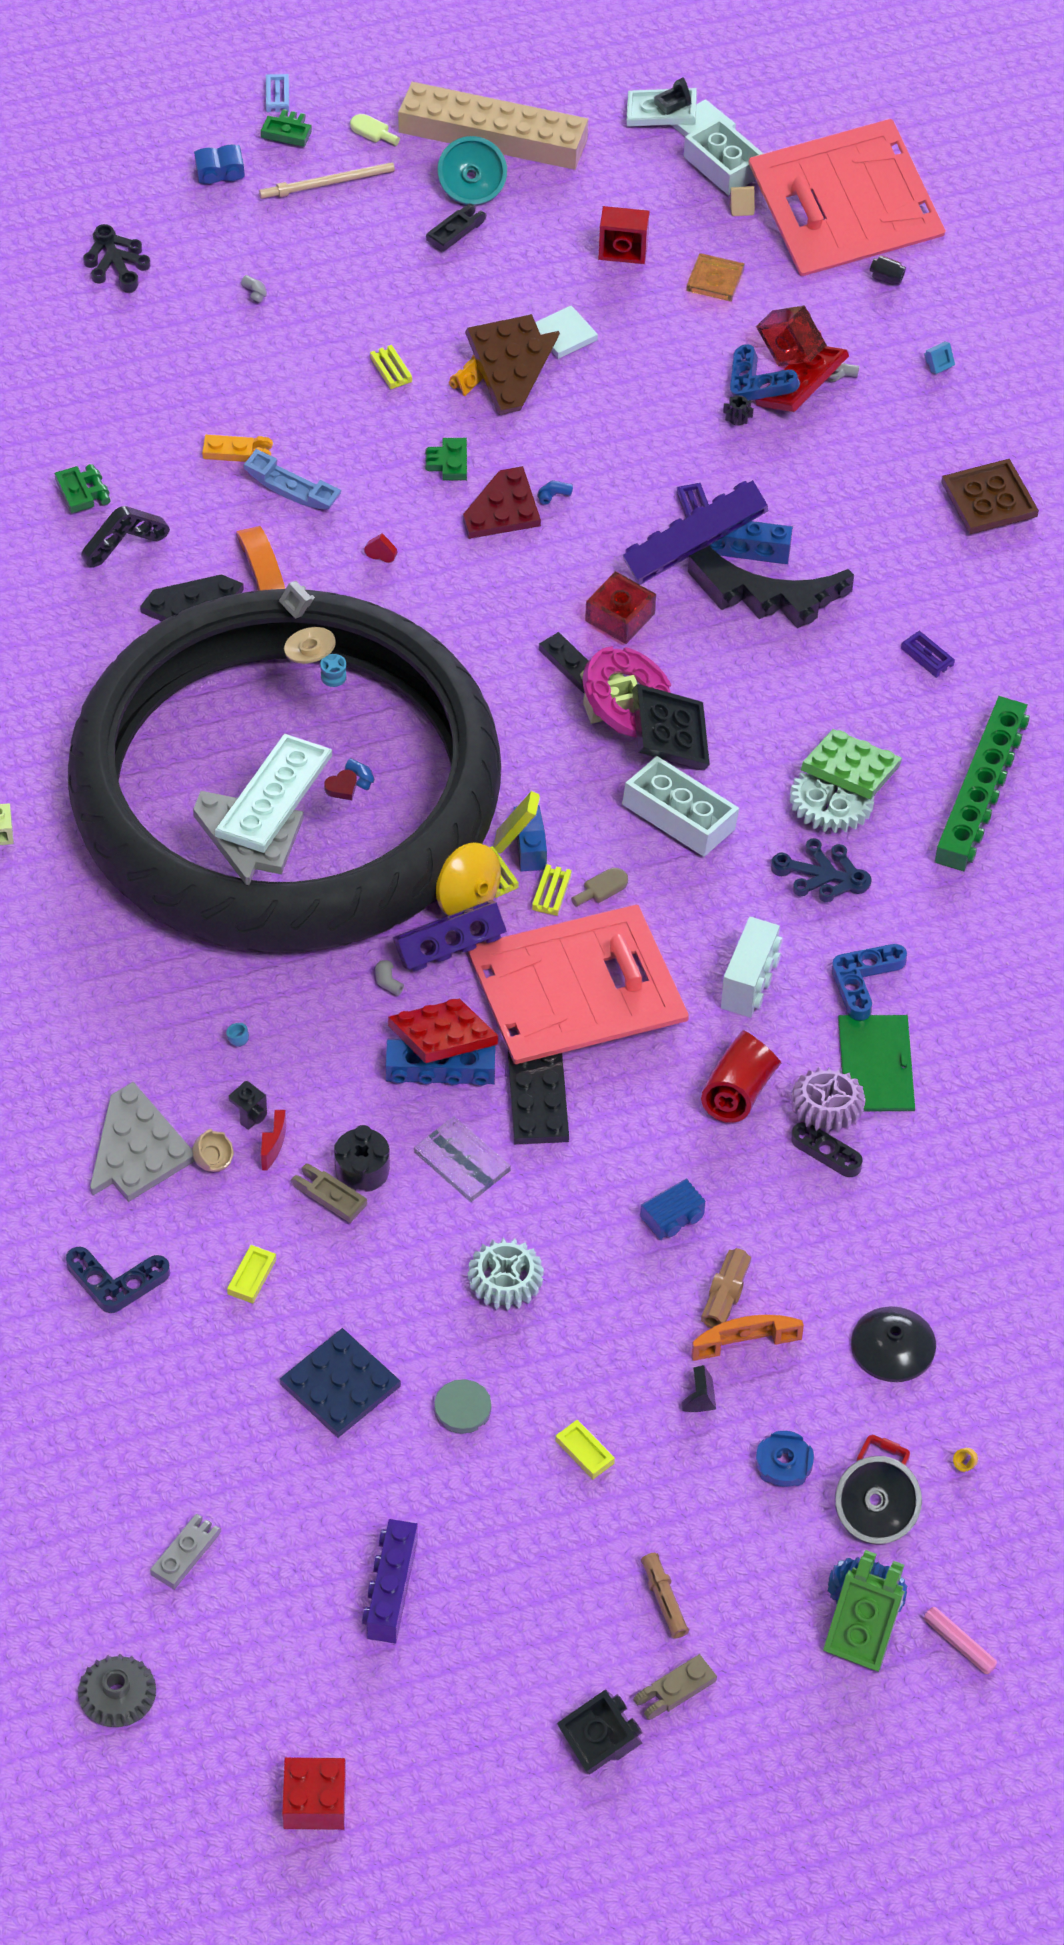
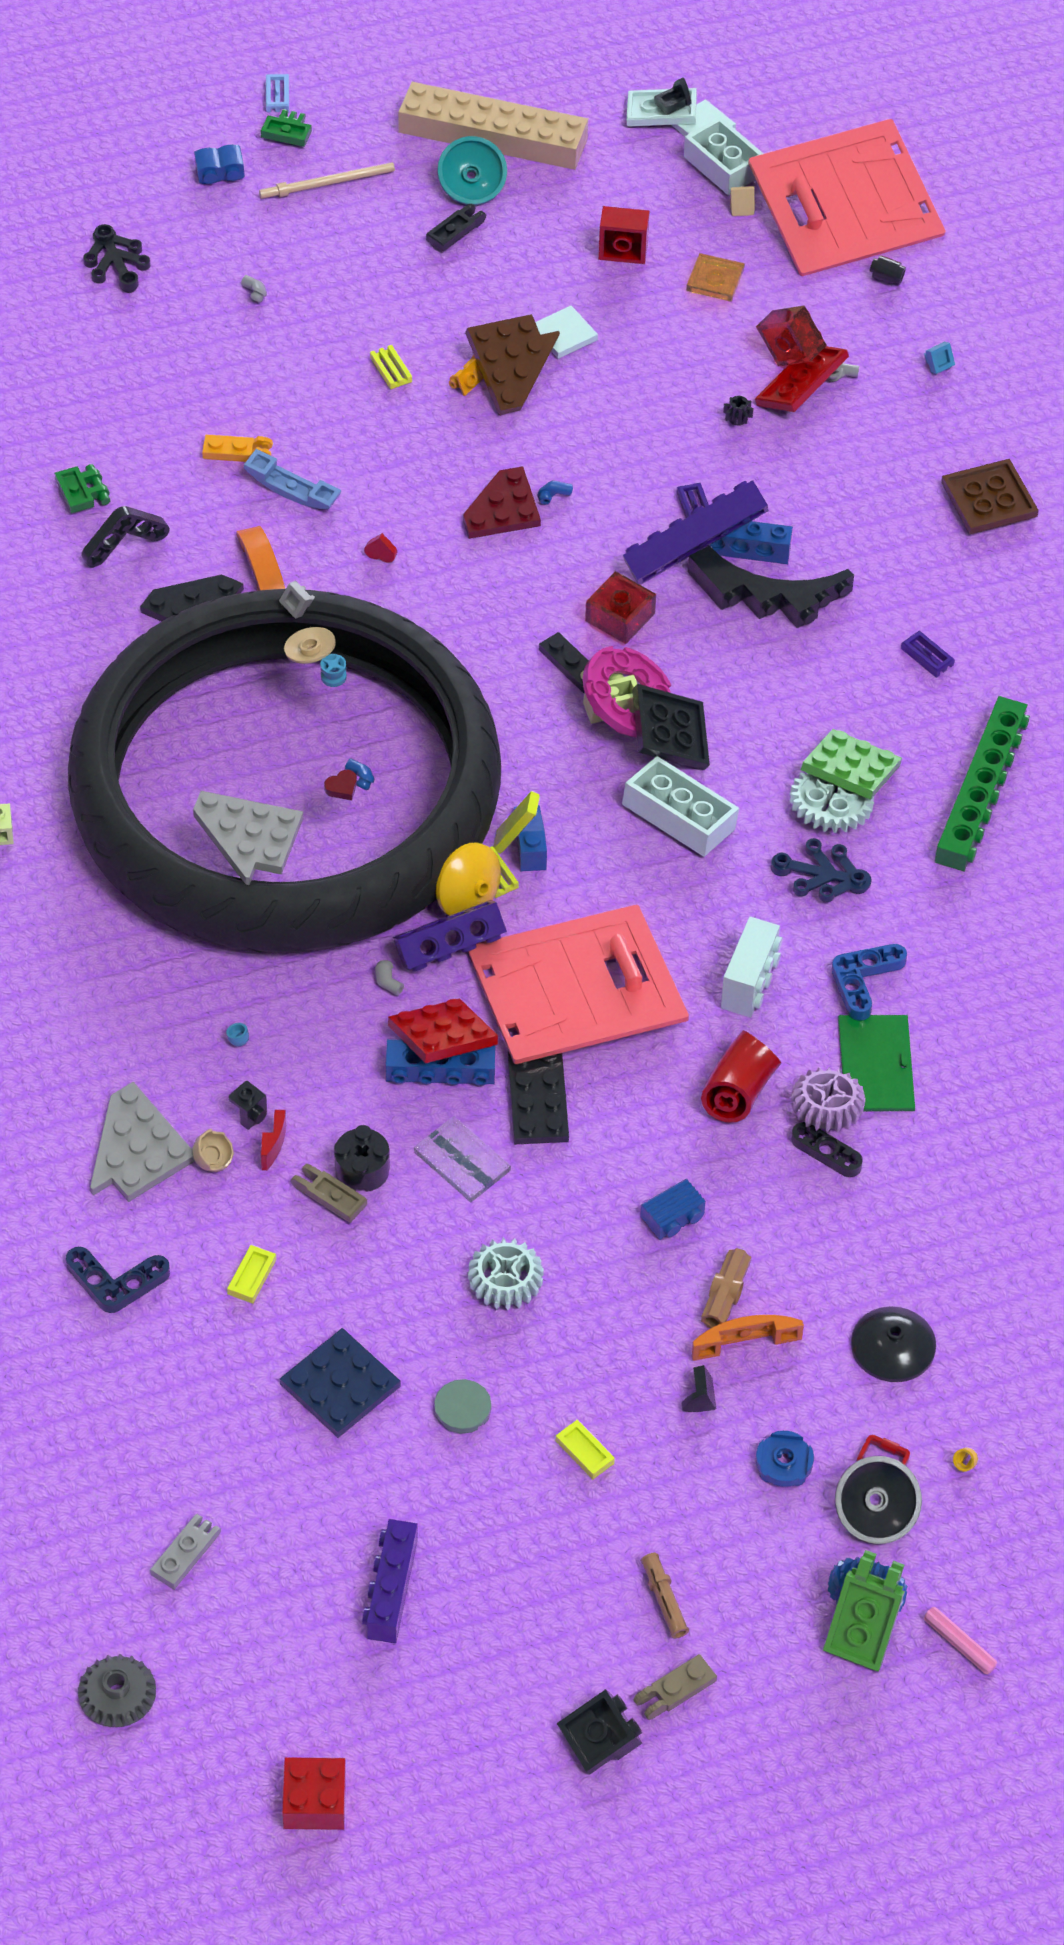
light aqua tile [215,734,332,853] -> none
yellowish green piece [350,114,400,146] -> none
green hinge [425,438,467,481] -> none
neon yellow tile [532,864,572,916] -> none
dark tan piece [571,868,628,907] -> none
blue beam [730,344,800,400] -> none

